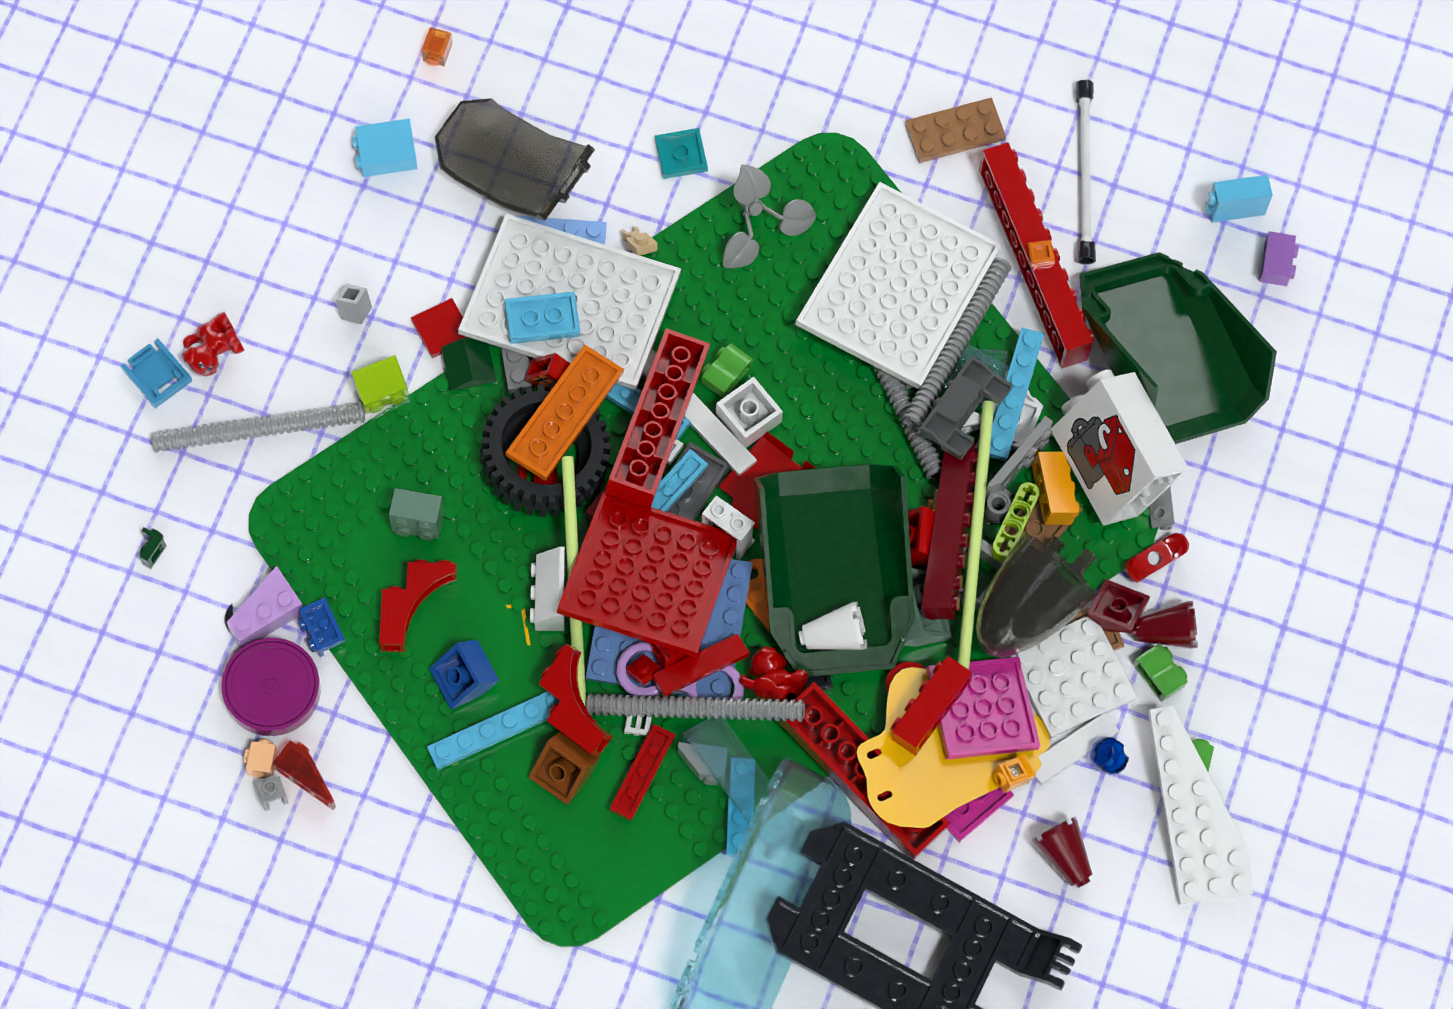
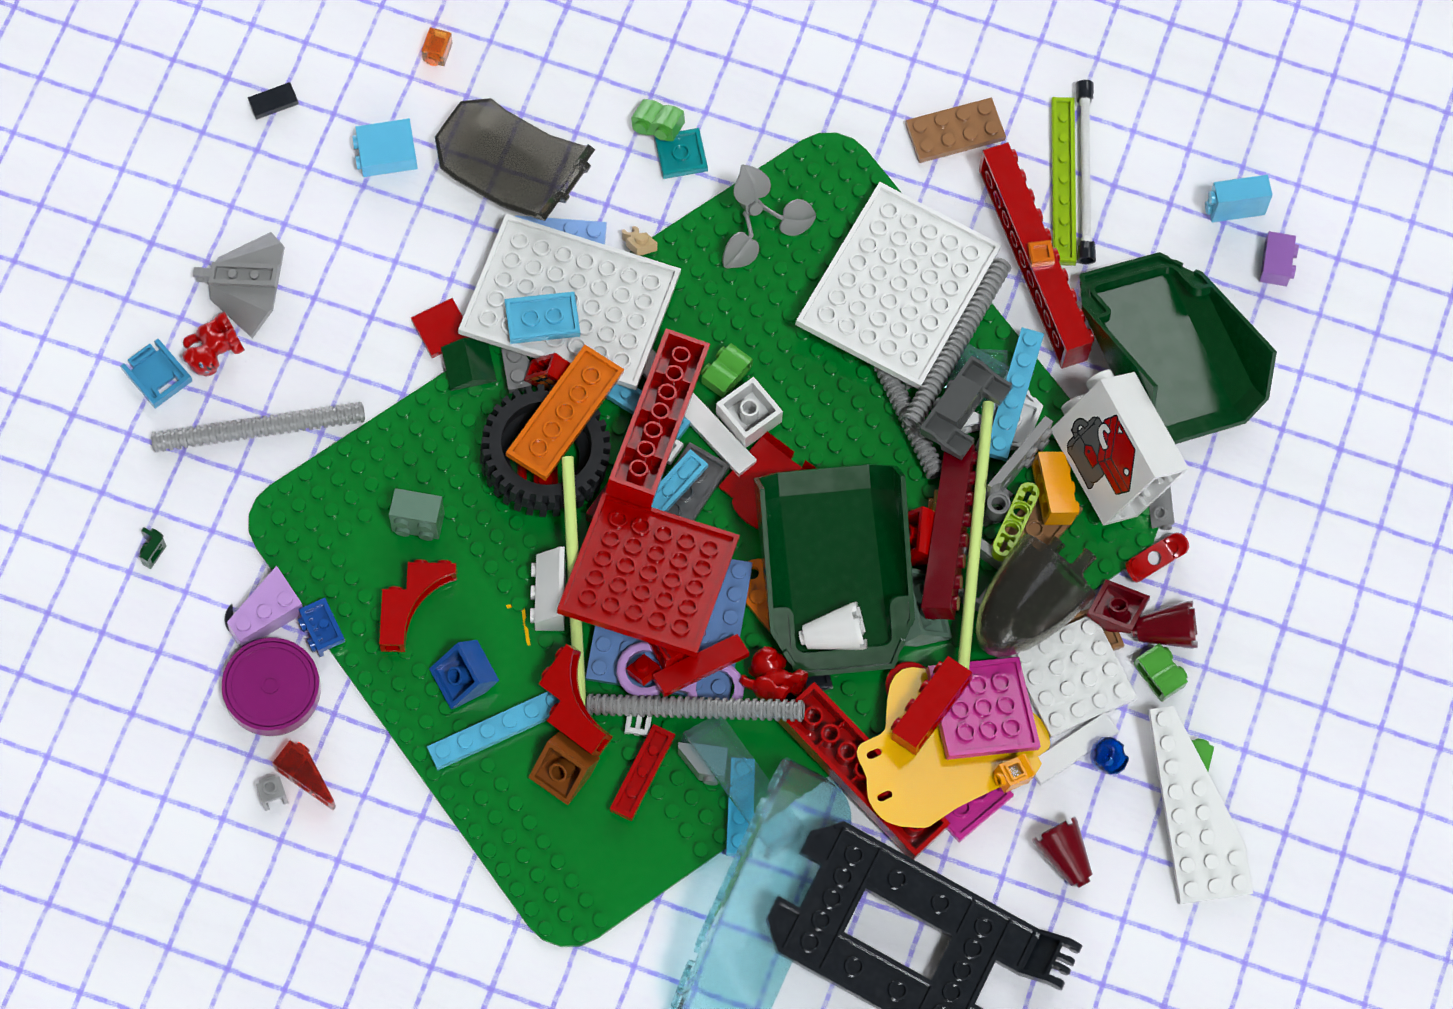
light nougat brick [244,739,278,778] -> none
light grey brick [336,284,372,324] -> none
lime slope [351,355,409,414] -> none
white window [702,496,755,560] -> none
none -> light grey panel [193,232,285,339]
none -> black tile [248,82,299,120]
none -> bright green brick [631,99,685,141]
none -> lime tile [1051,97,1077,266]

